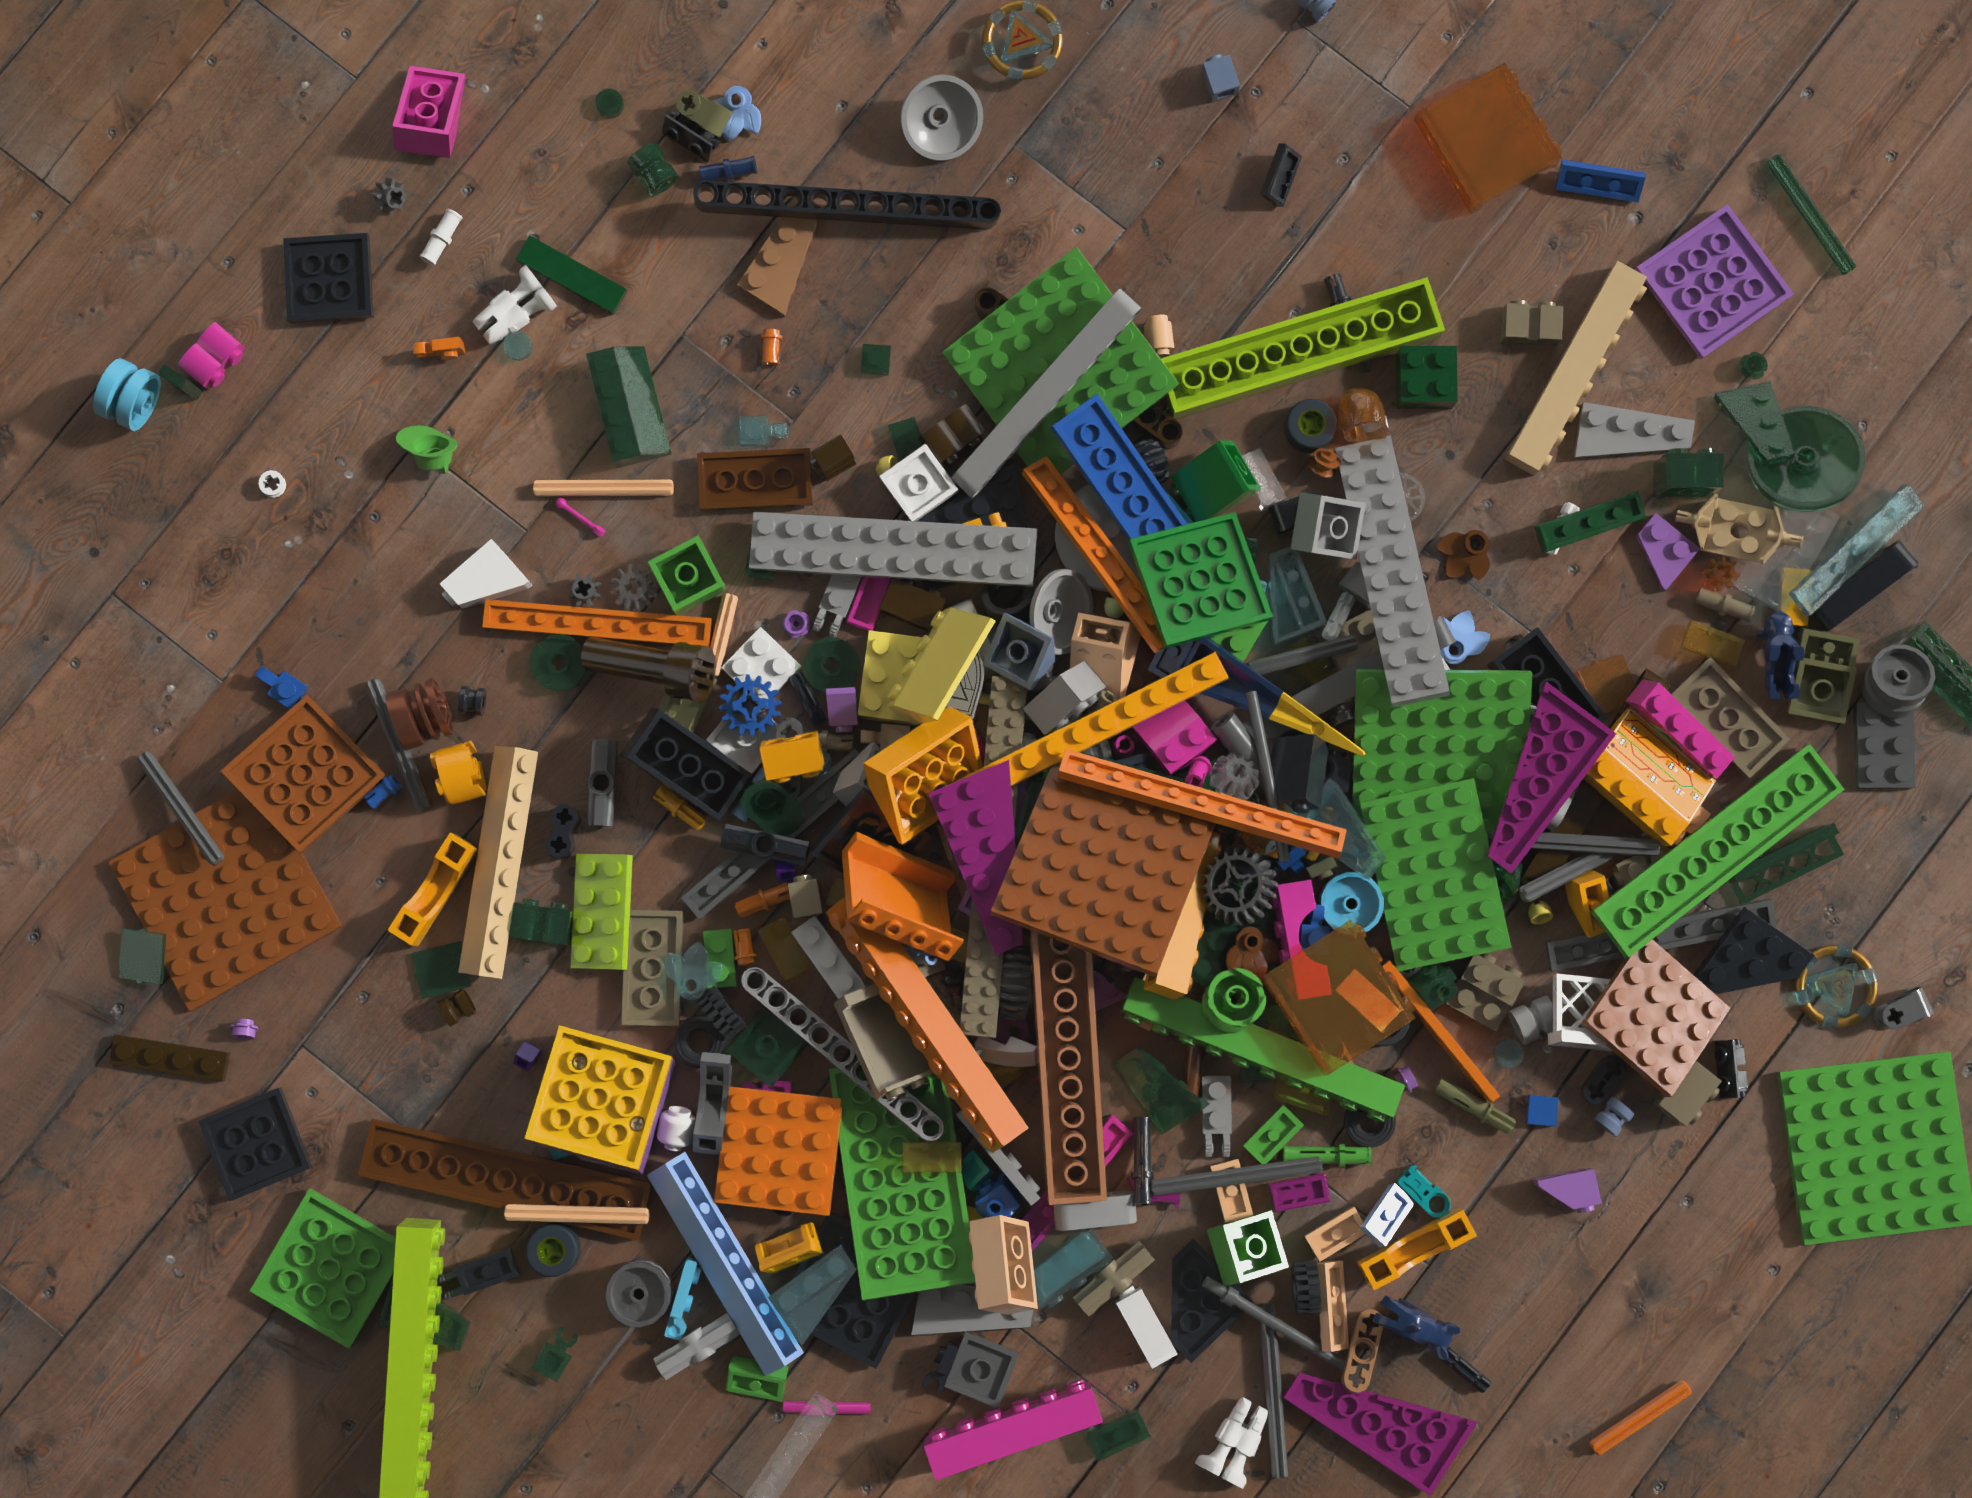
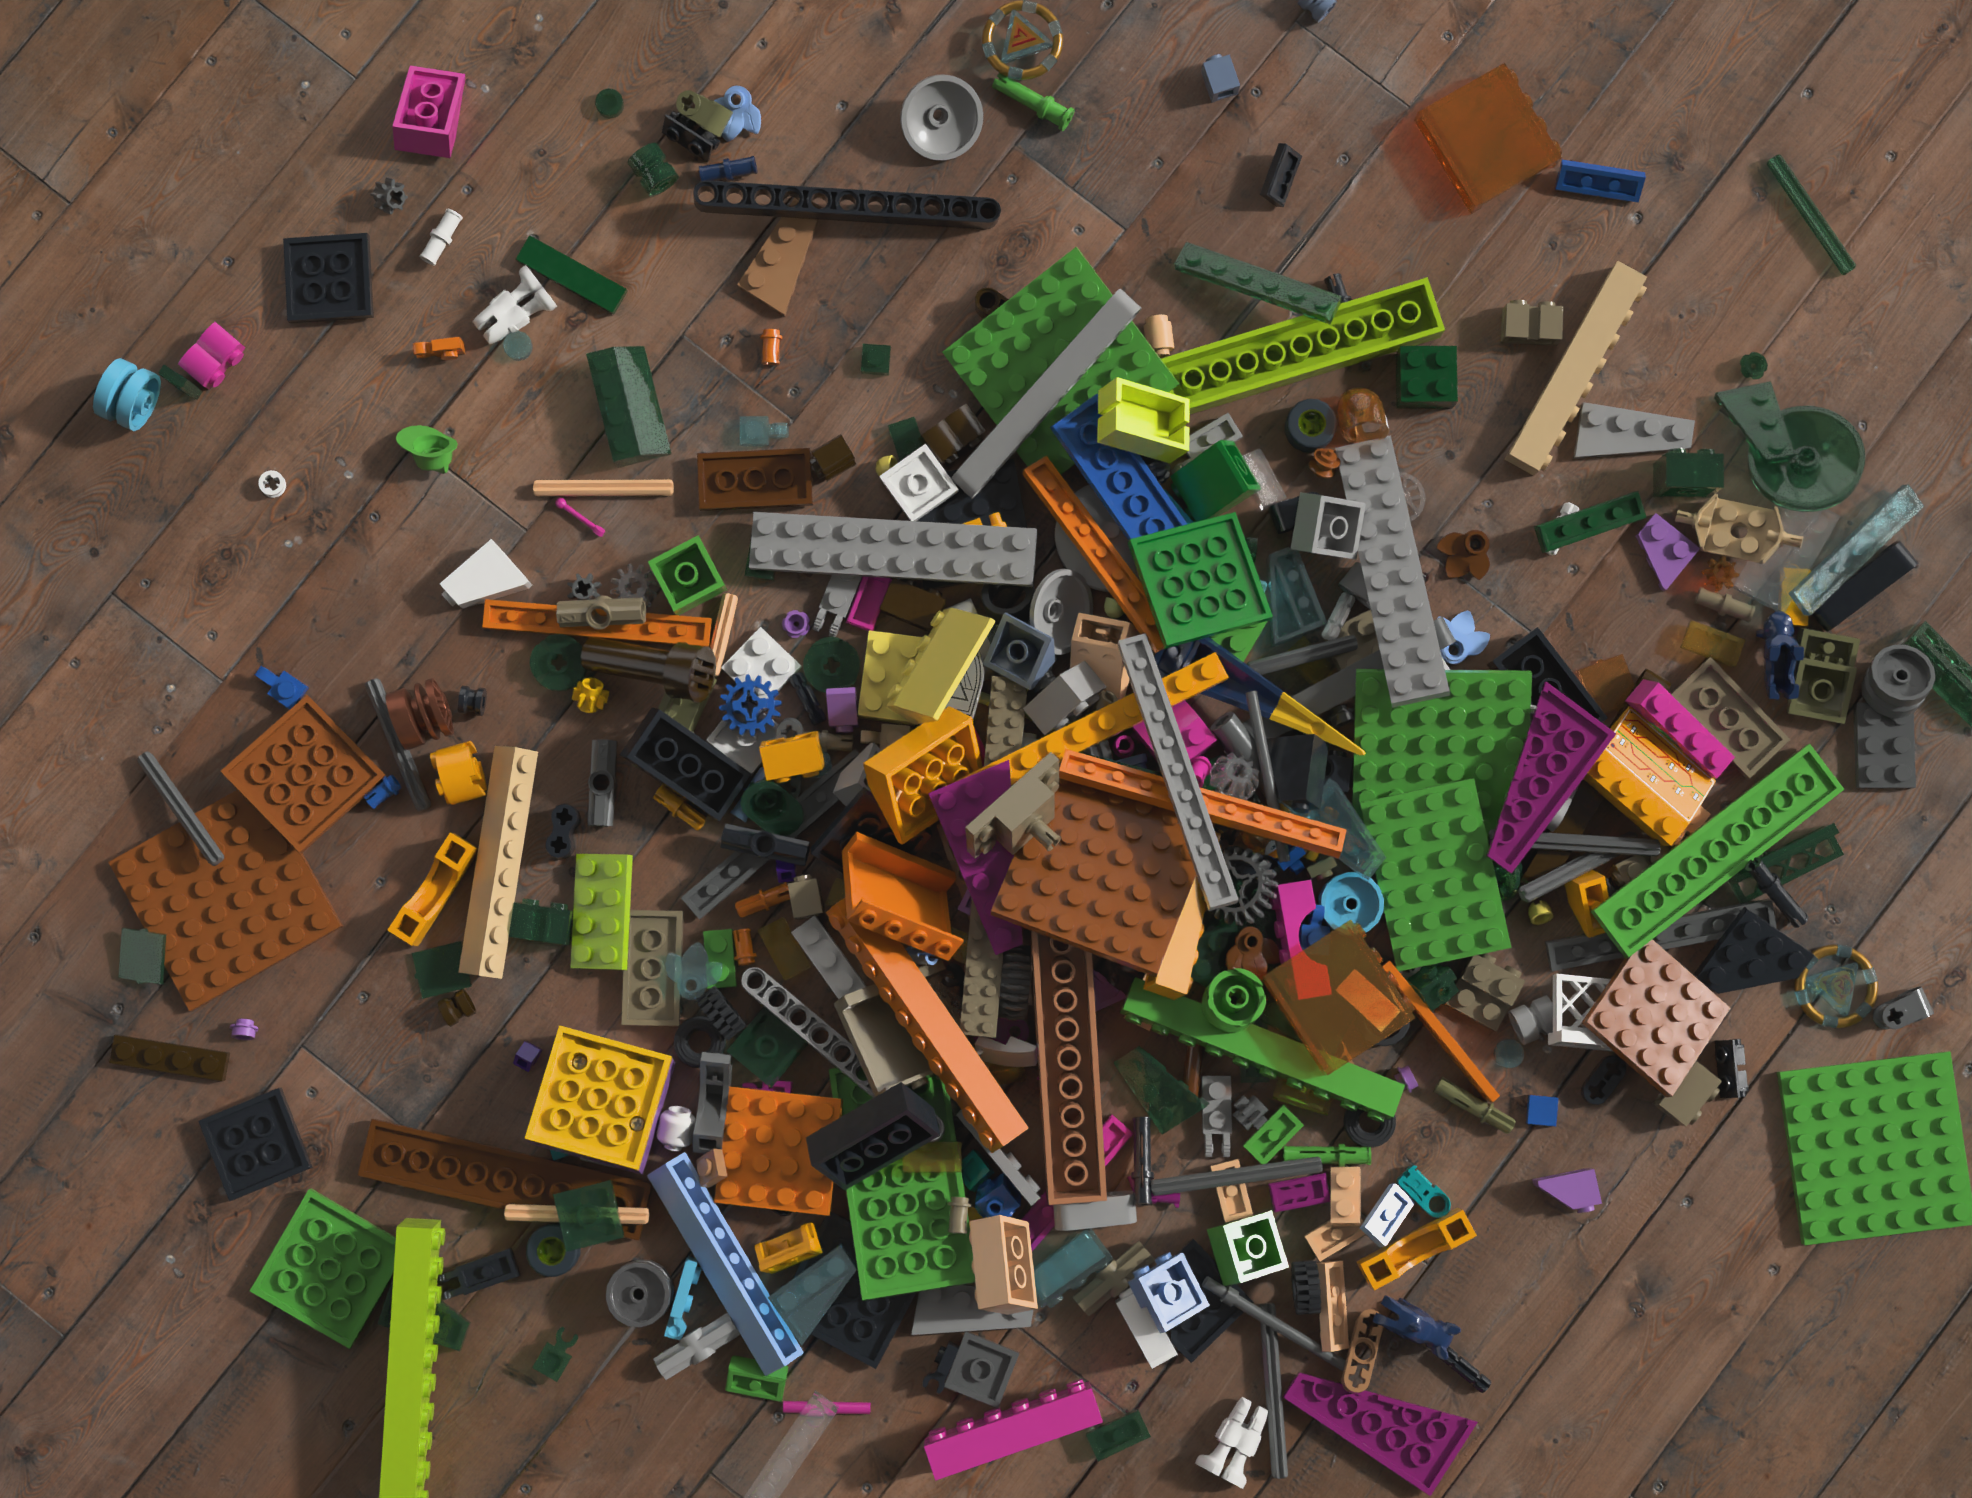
orange axle [1590,1380,1692,1456] -> none
sand blue wheel [1593,1097,1634,1137] -> none
medium lavender plate [1635,204,1794,360] -> none
none -> clear green plate [553,1180,625,1252]
none -> dark tan piece [556,596,646,629]
none -> yellow gear [572,678,609,713]
none -> medium nougat plate [696,1149,727,1188]
none -> black brick [806,1082,940,1190]
none -> dark tan pin [948,1197,971,1234]
none -> dark tan brick [965,752,1061,859]
none -> bright green pin [992,73,1075,132]
none -> neon yellow piece [1097,377,1190,463]
none -> light grey plate [1117,633,1238,911]
none -> plate [1128,1252,1209,1333]
none -> light grey hinge [1171,413,1243,474]
none -> clear green plate [1175,242,1342,324]
none -> dark grey gear [1233,1095,1268,1130]
none -> light nougat plate [1331,1167,1361,1226]
none -> black pin [1745,857,1808,928]

